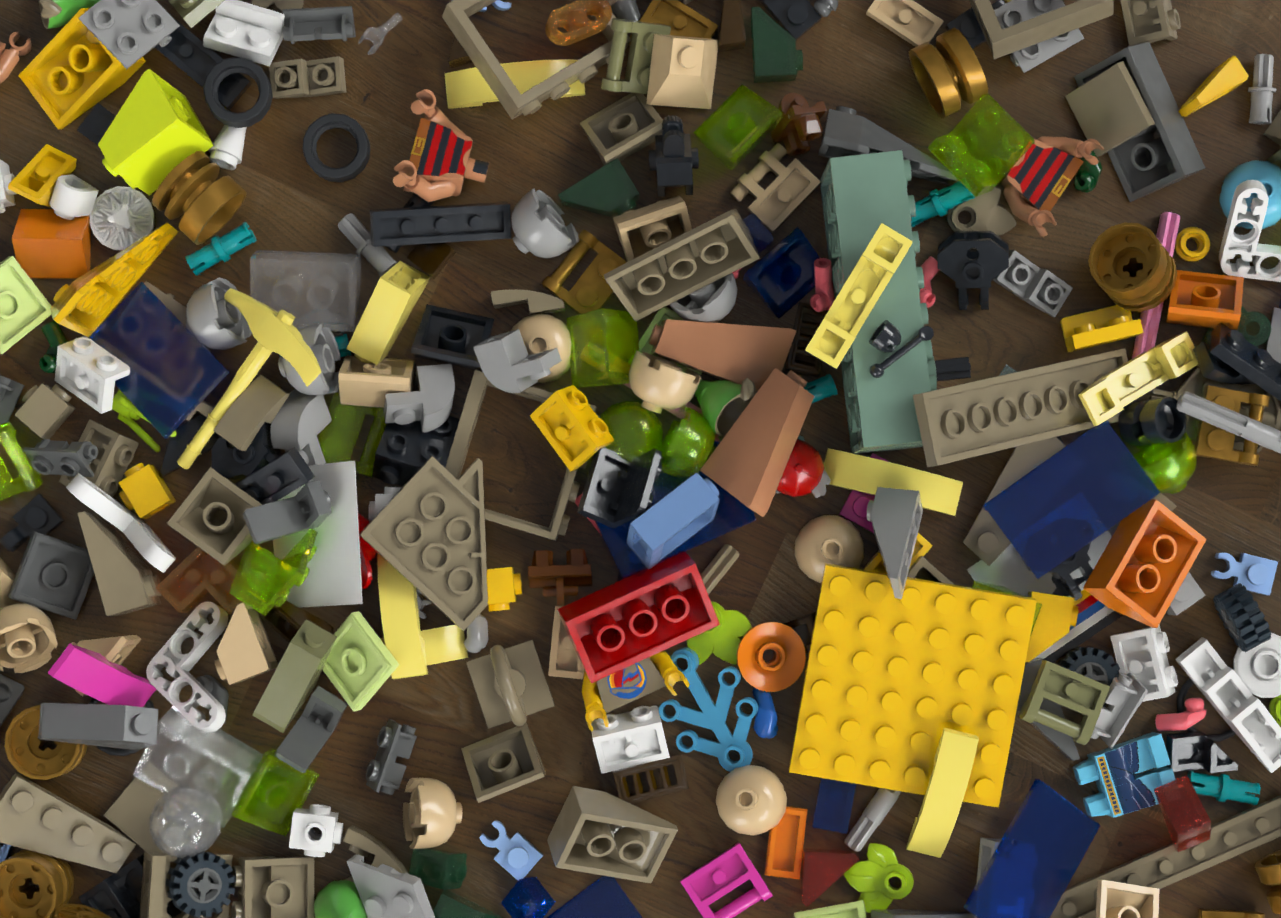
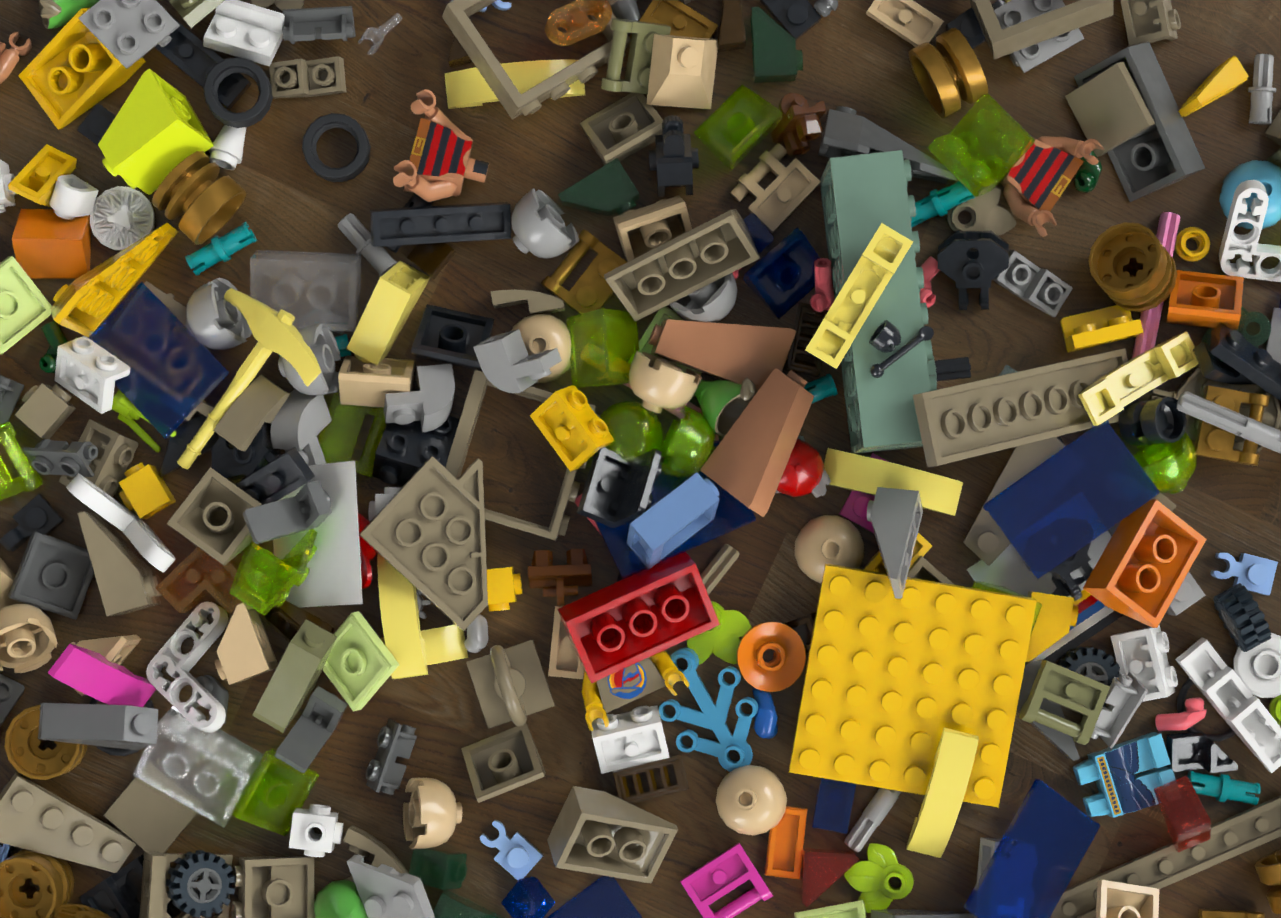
clear cylinder [149,785,223,859] -> none

